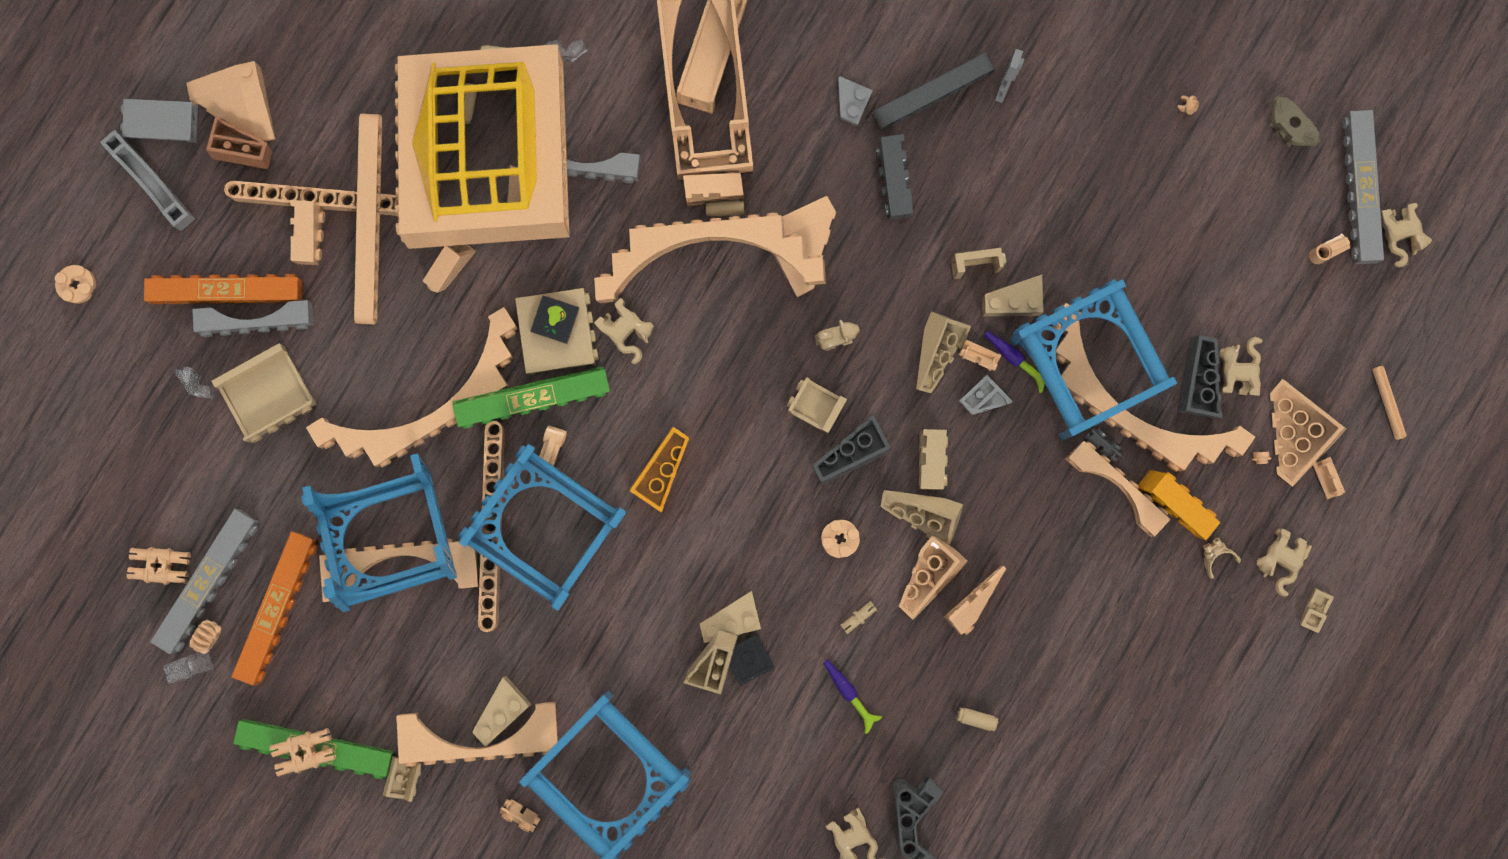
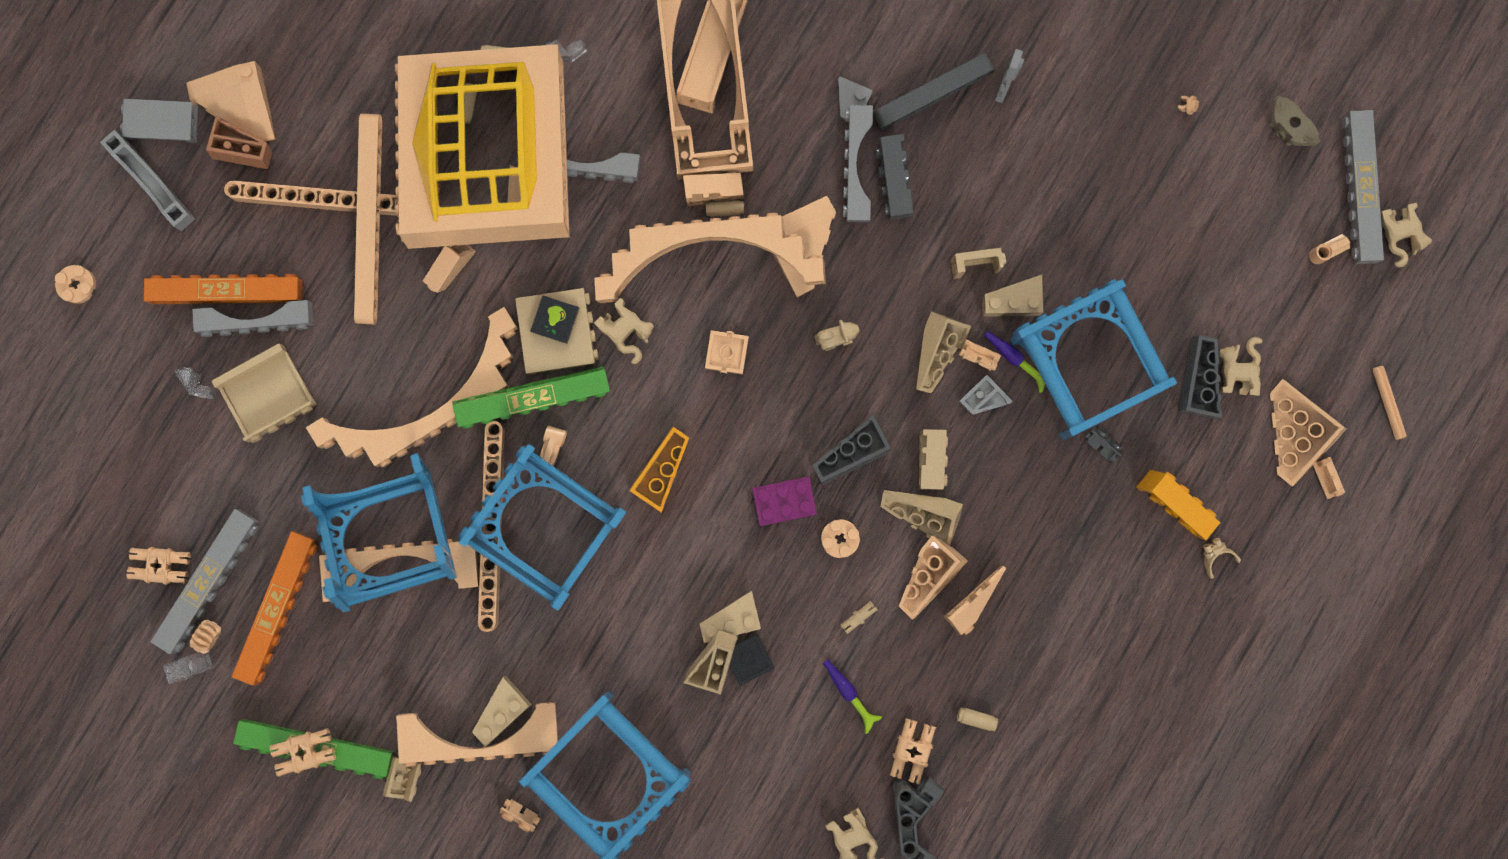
light nougat wedge [290,200,325,265] -> none
tan panel [787,377,847,434] -> none
light nougat arch [1053,303,1255,472] -> none
light nougat arch [1065,441,1170,537] -> none
light nougat plate [1252,452,1271,464] -> none
tan animal [1256,528,1312,597] -> none
tan slope [1300,588,1334,633] -> none
none -> light nougat plate [705,330,749,375]
none -> magenta brick [752,477,817,526]
none -> light grey arch [843,105,873,222]
none -> light nougat pin [890,718,936,784]

